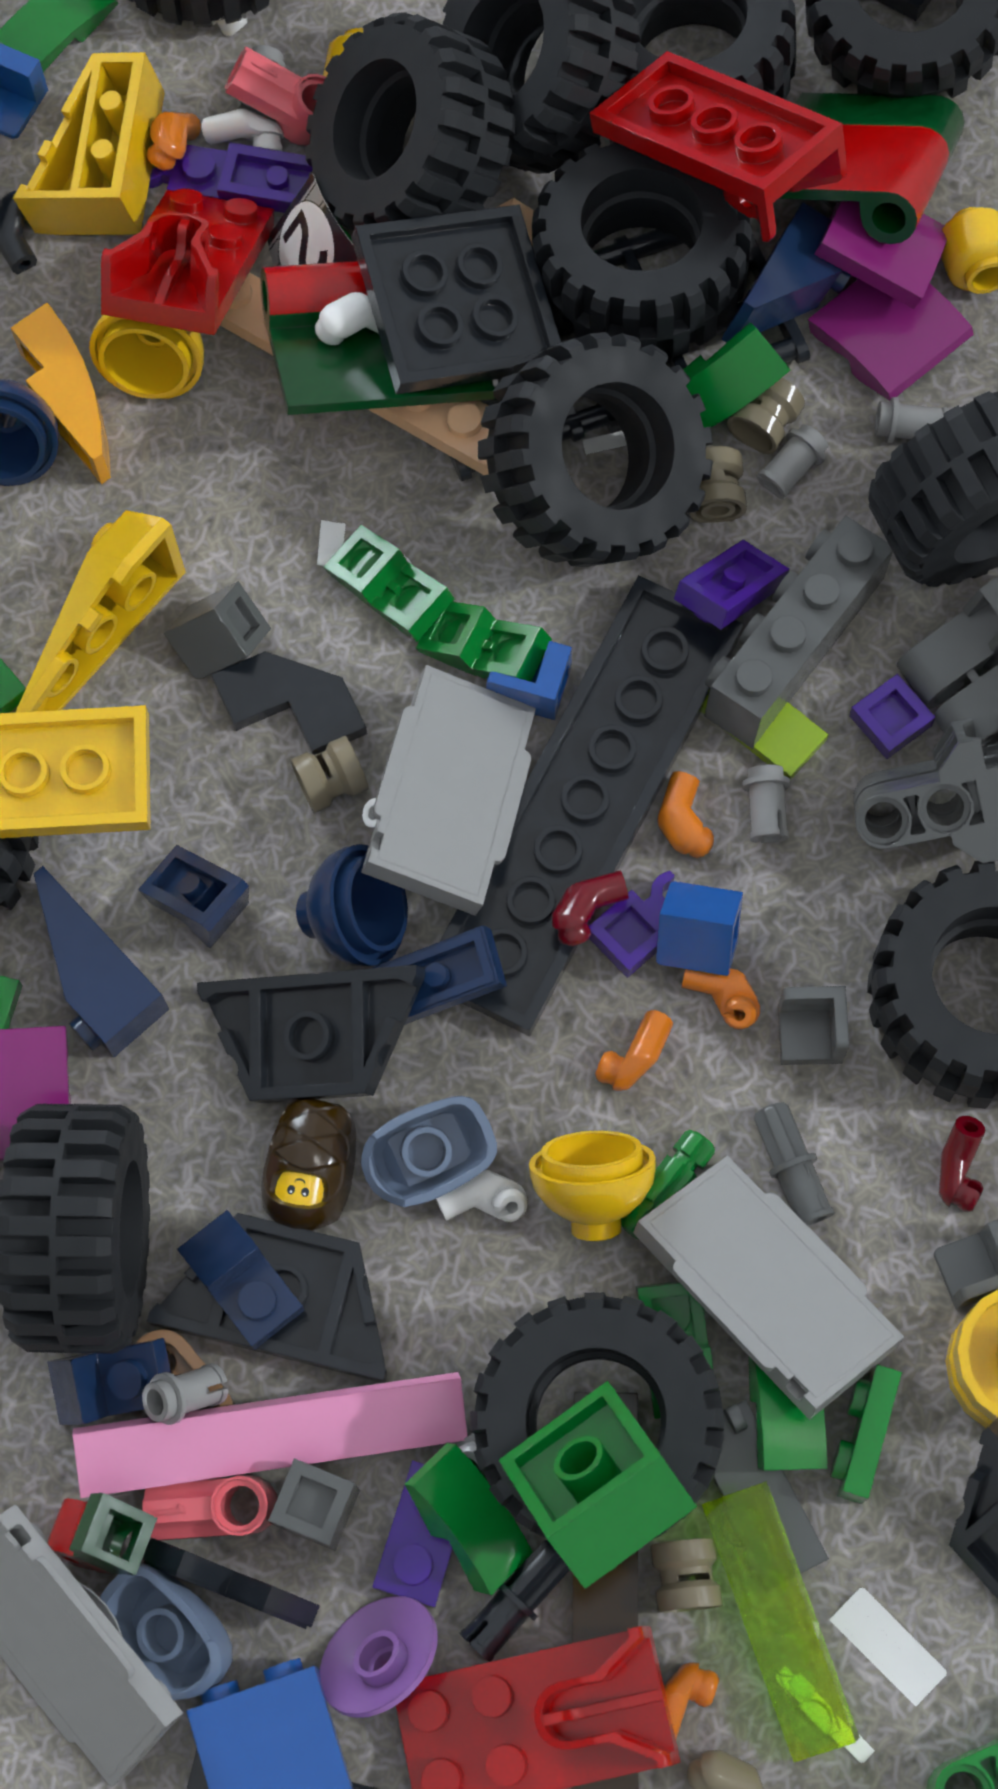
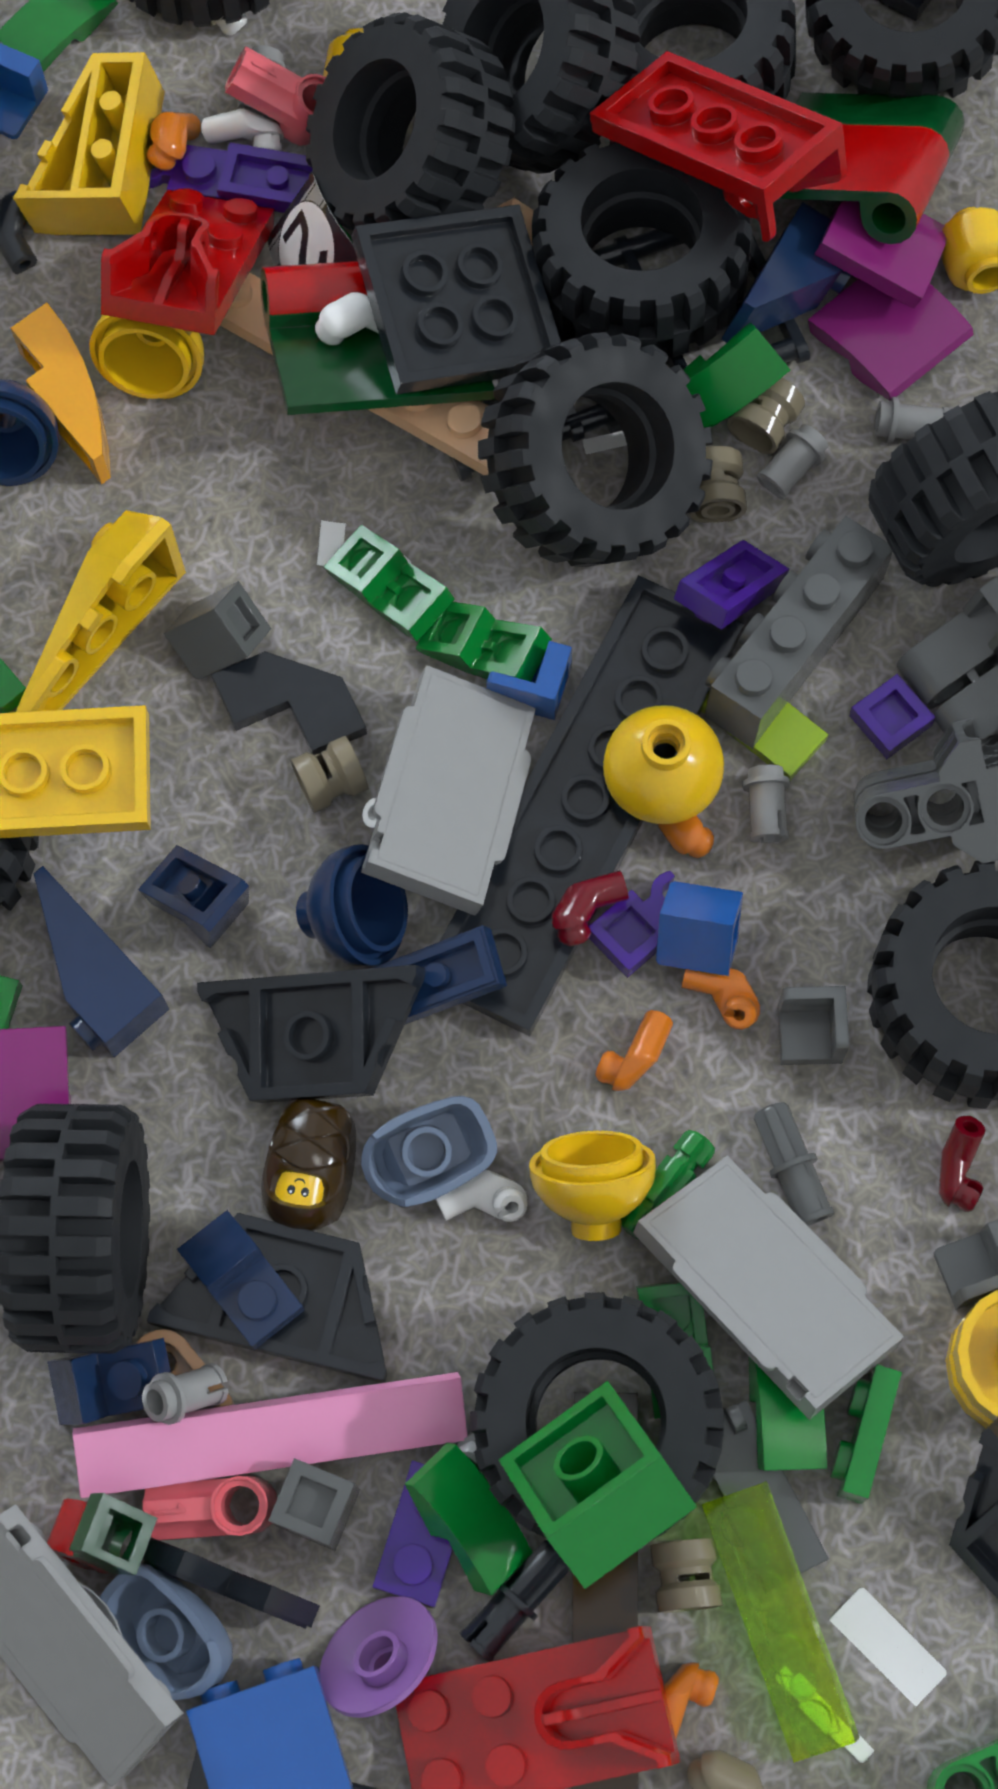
none -> yellow piece [603,705,724,824]

